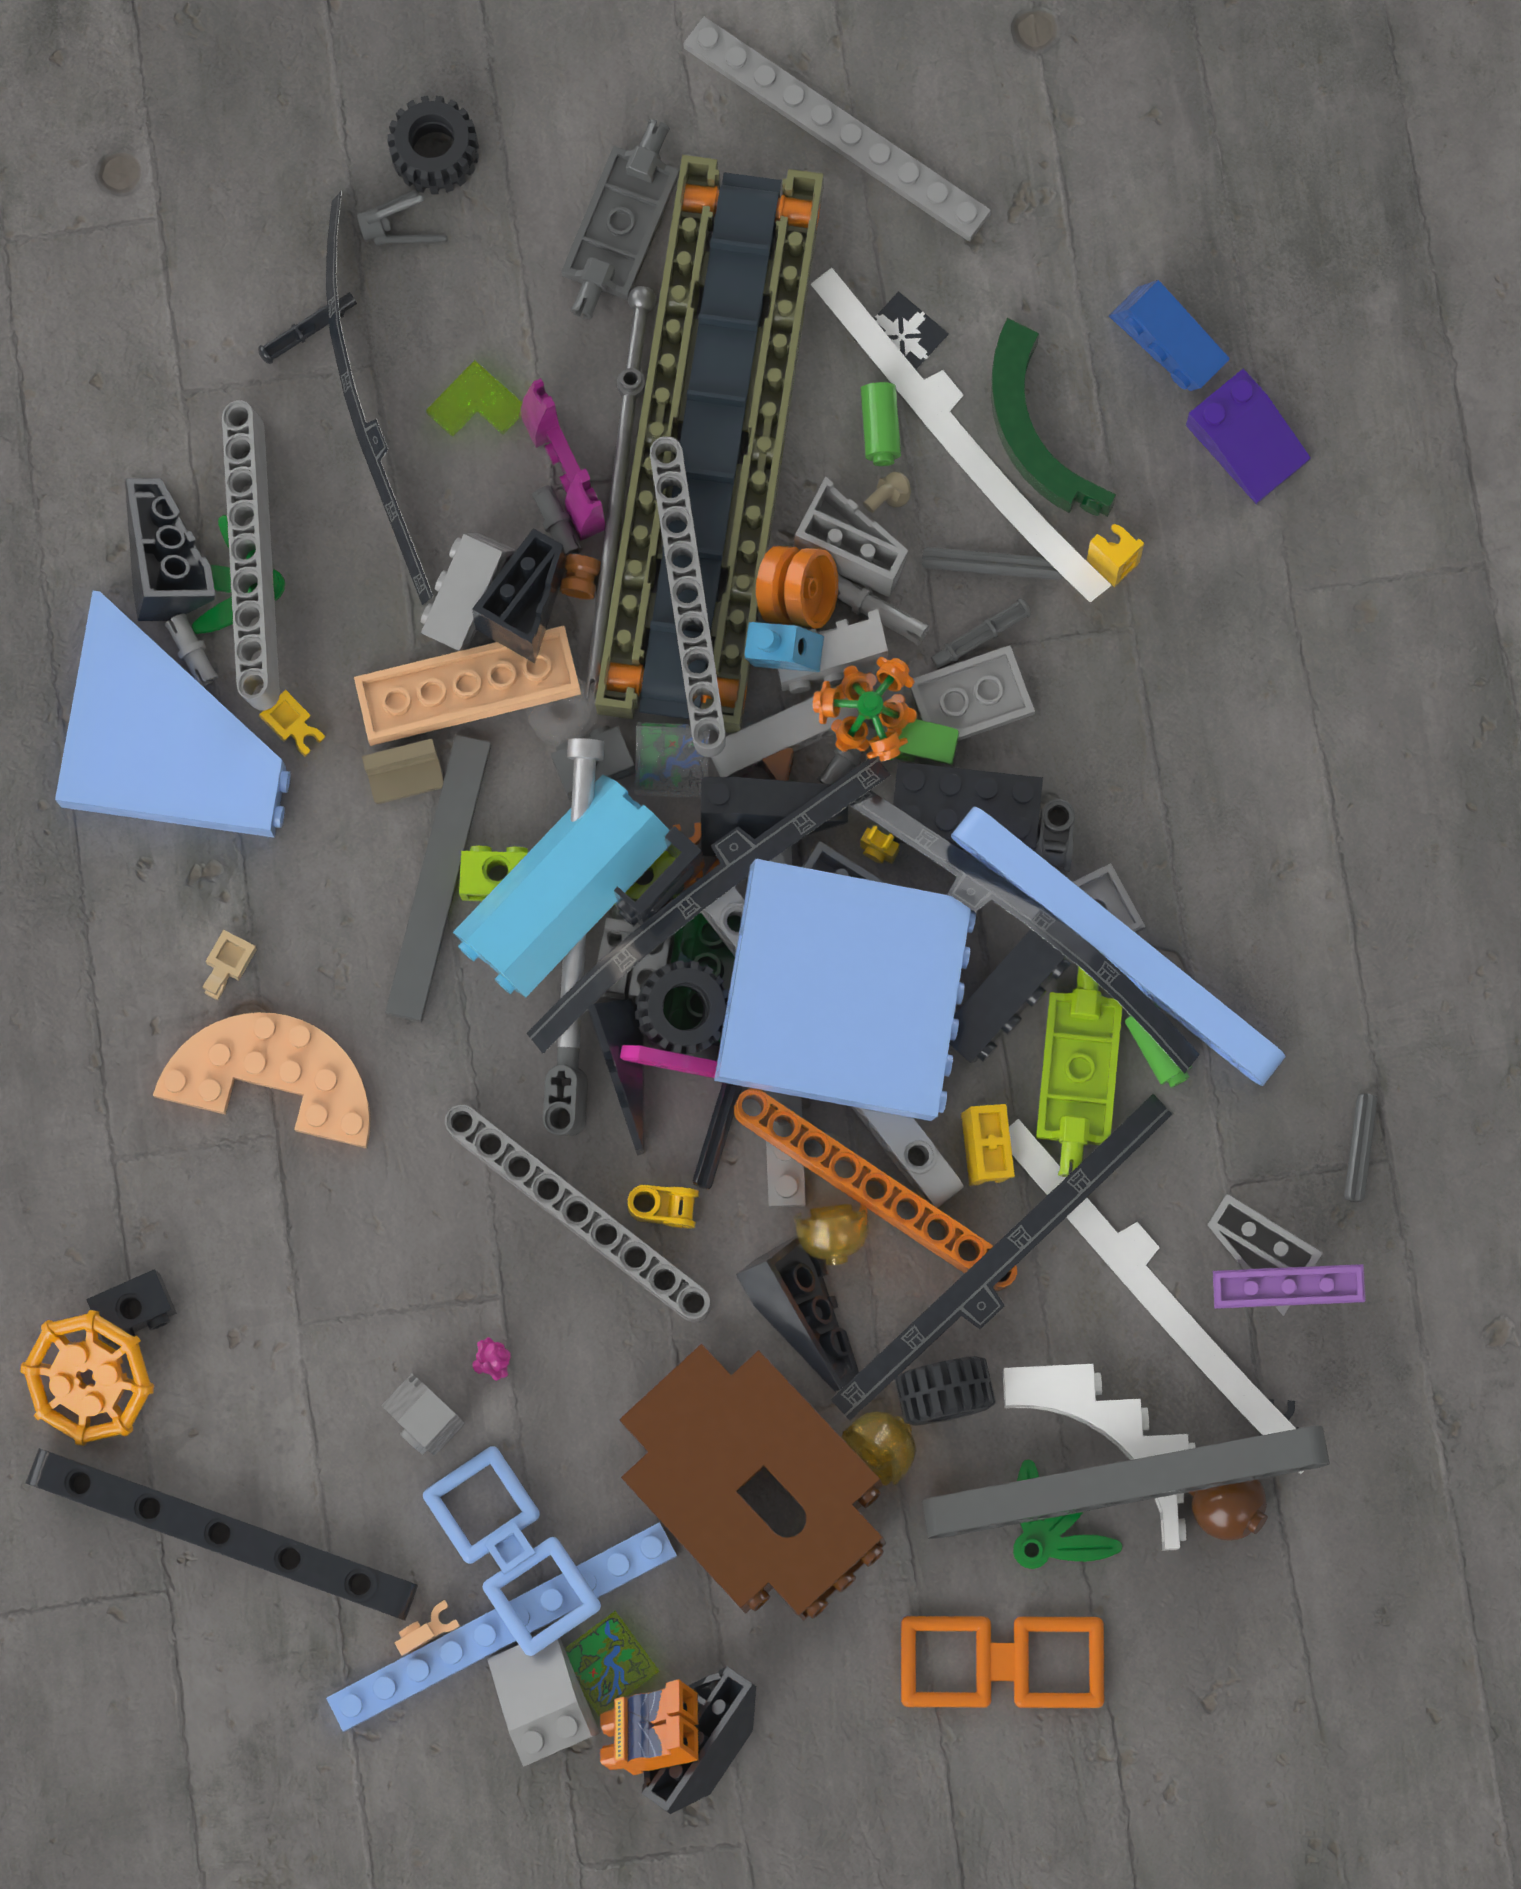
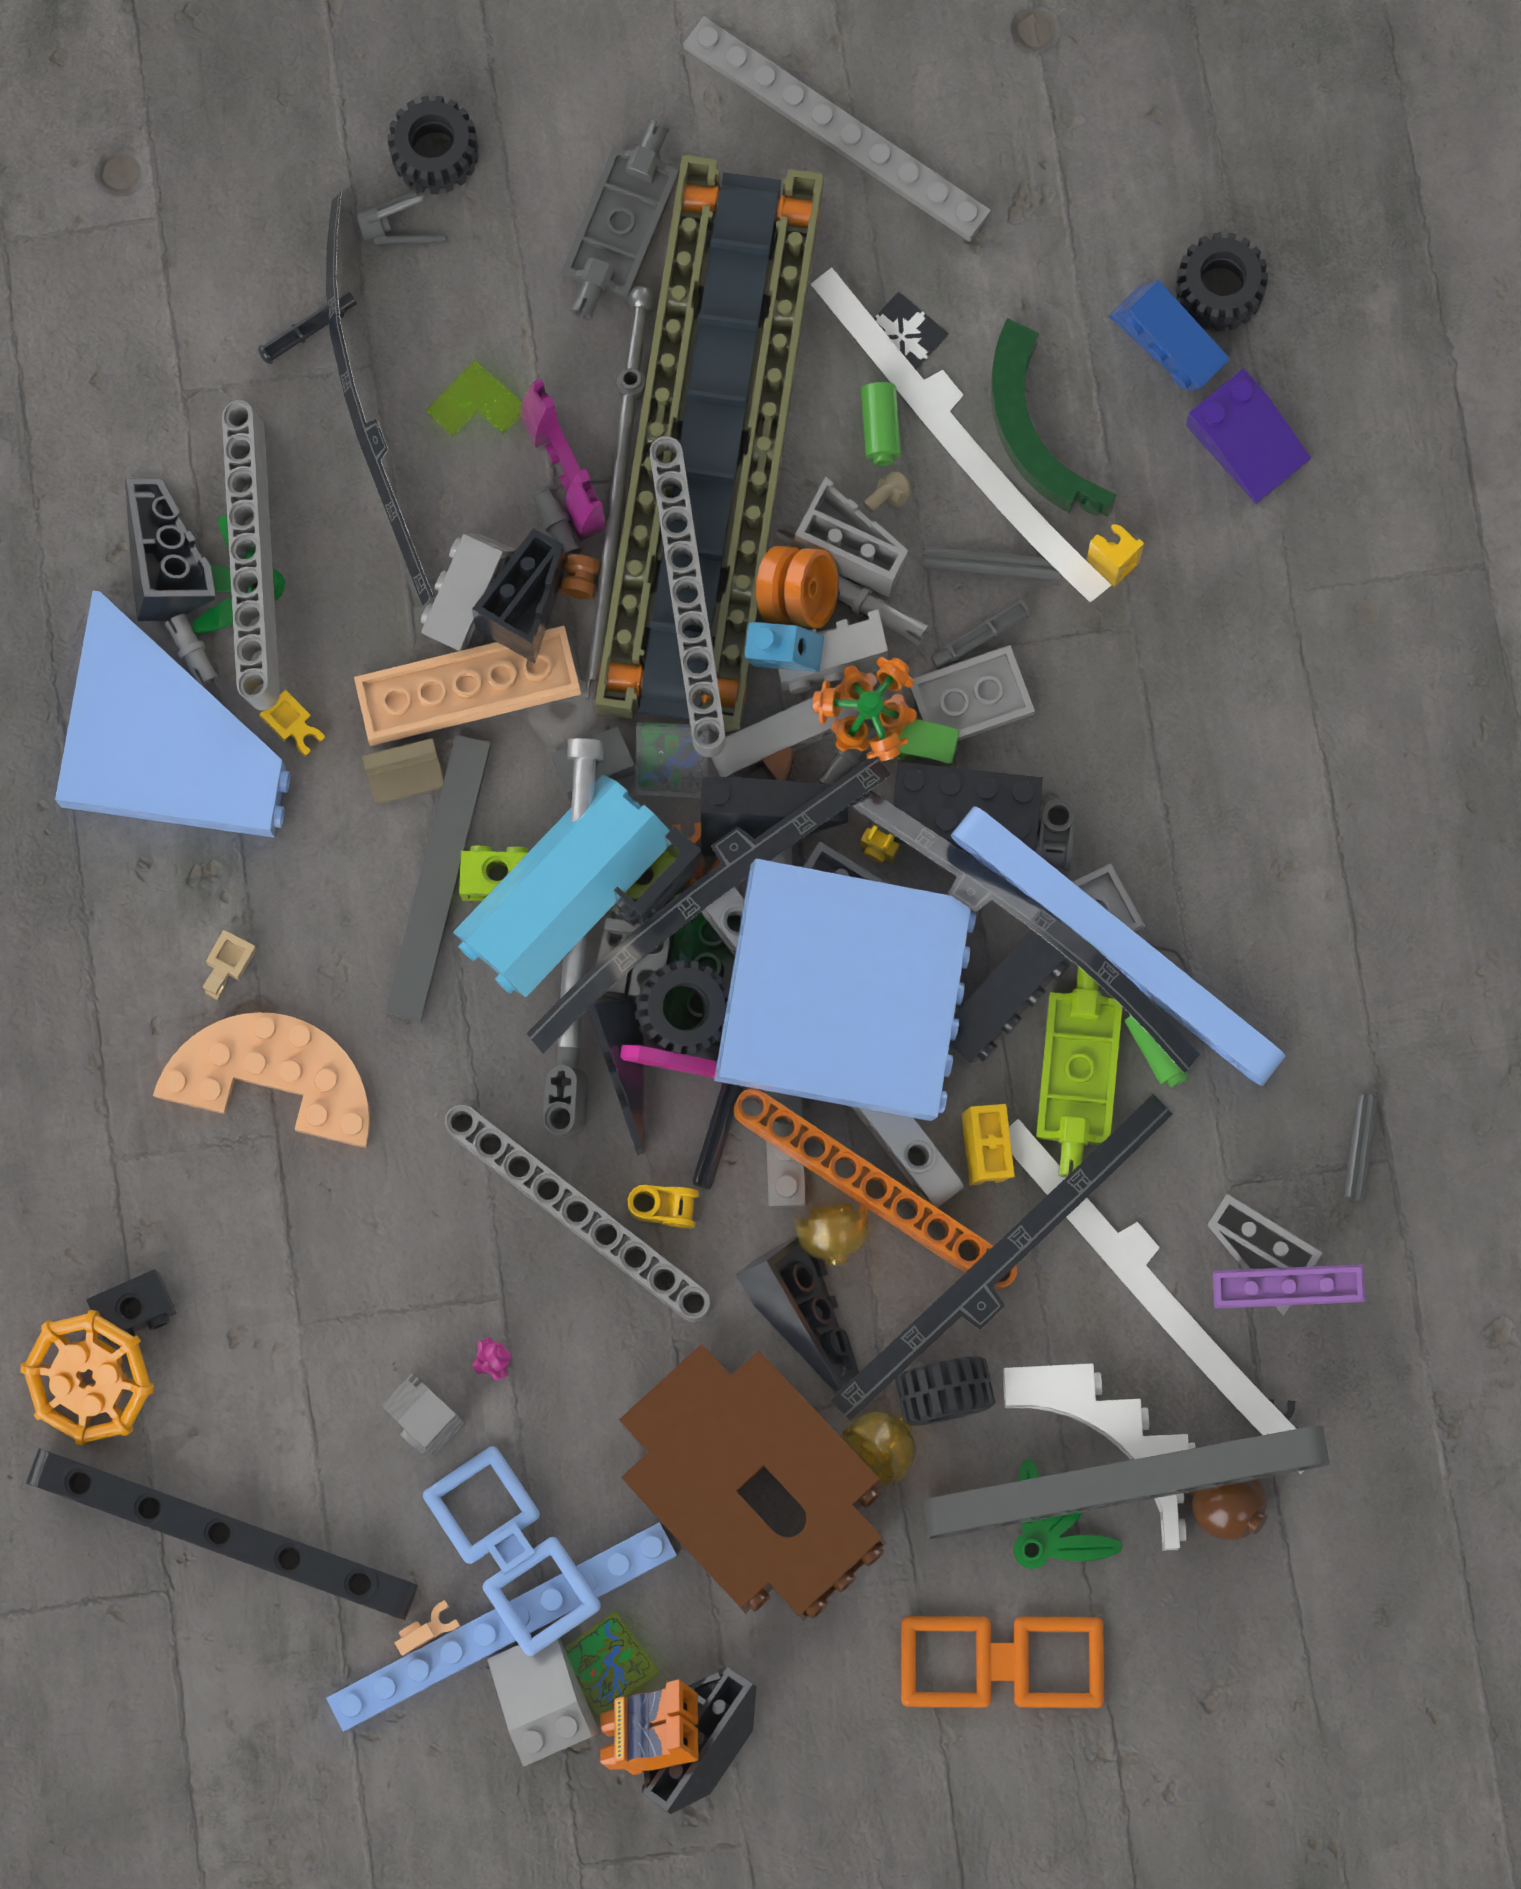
none -> black tyre [1176,232,1268,331]

